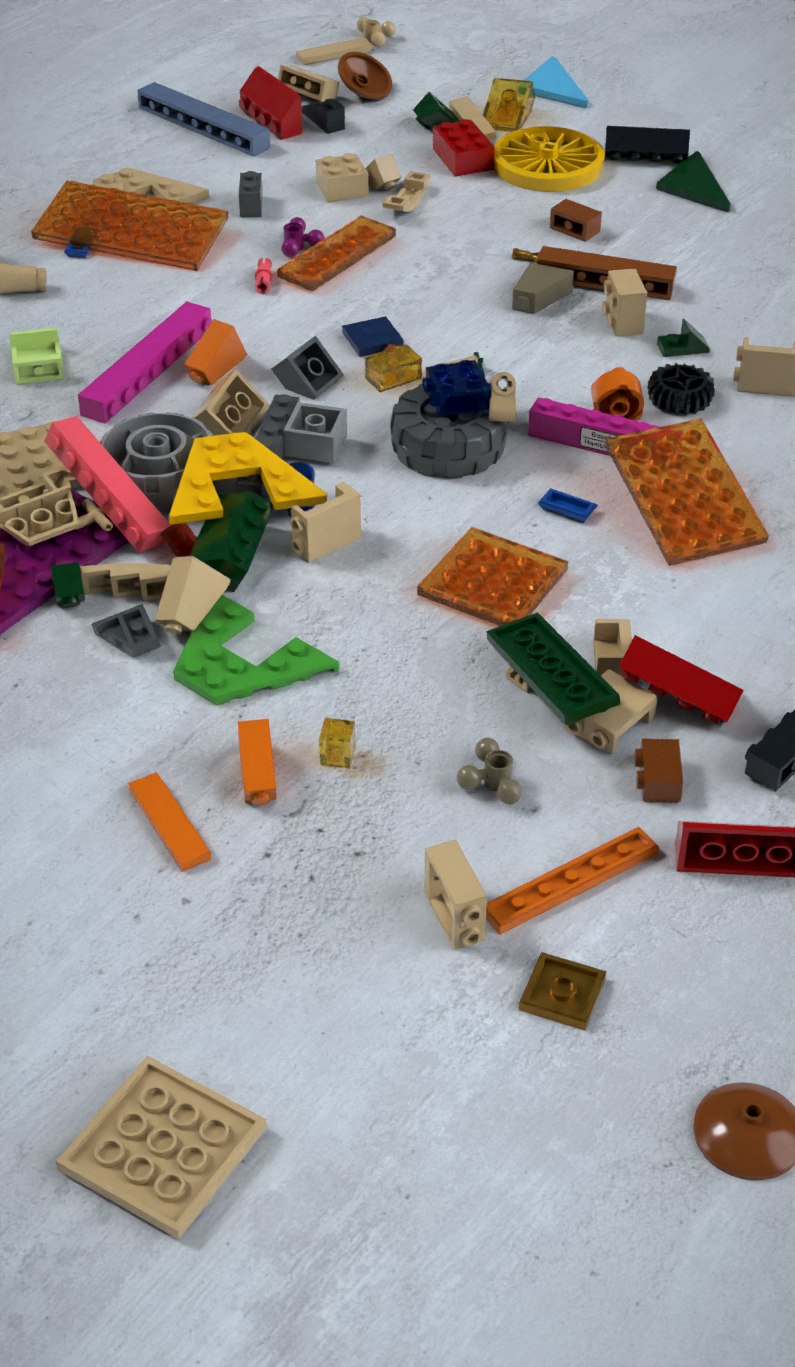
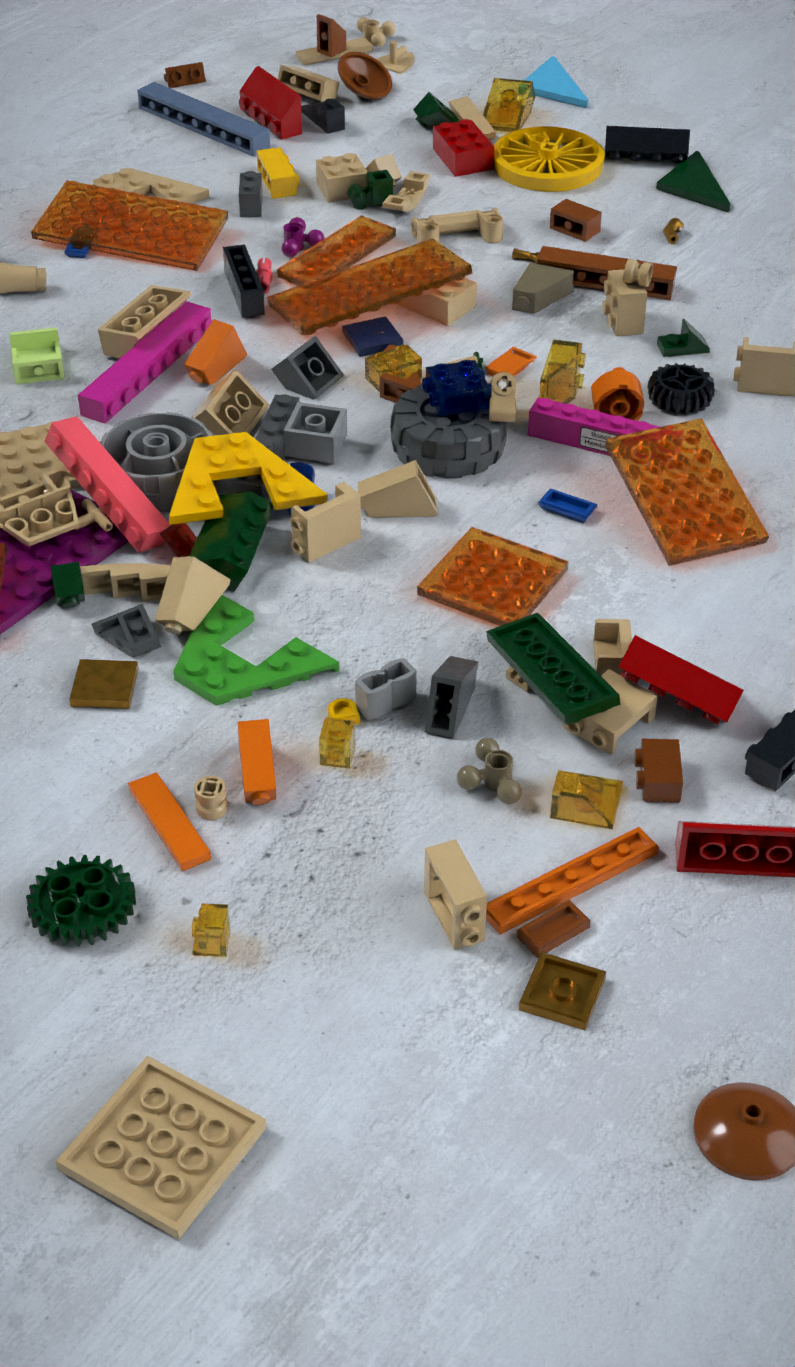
none -> dark green gear [26,855,136,947]
none -> pearl gold tile [69,659,139,709]
none -> tan slope [98,285,191,359]
none -> dark orange hinge [164,62,206,88]
none -> clear yellow brick [192,903,231,957]
none -> tan wheel [194,776,227,820]
none -> black brick [223,244,265,318]
none -> yellow brick [256,147,300,199]
none -> clear orange plate [267,238,473,335]
none -> dark orange slope [316,14,347,57]
none -> yellow tile [328,698,360,728]
none -> dark green brick [347,170,393,210]
none -> light grey brick [355,658,417,720]
none -> tan slope [358,460,438,517]
none -> tan shield [376,41,415,74]
none -> dark orange slope [380,371,422,404]
none -> tan slope [393,275,477,326]
none -> tan piece [411,208,503,251]
none -> dark grey slope [424,656,478,738]
none -> orange piece [486,347,537,381]
none -> dark orange tile [517,900,590,958]
none -> clear yellow slope [539,339,586,404]
none -> clear yellow slope [550,770,623,829]
none -> tan wheel [623,259,653,287]
none -> pearl gold arm [663,218,684,244]

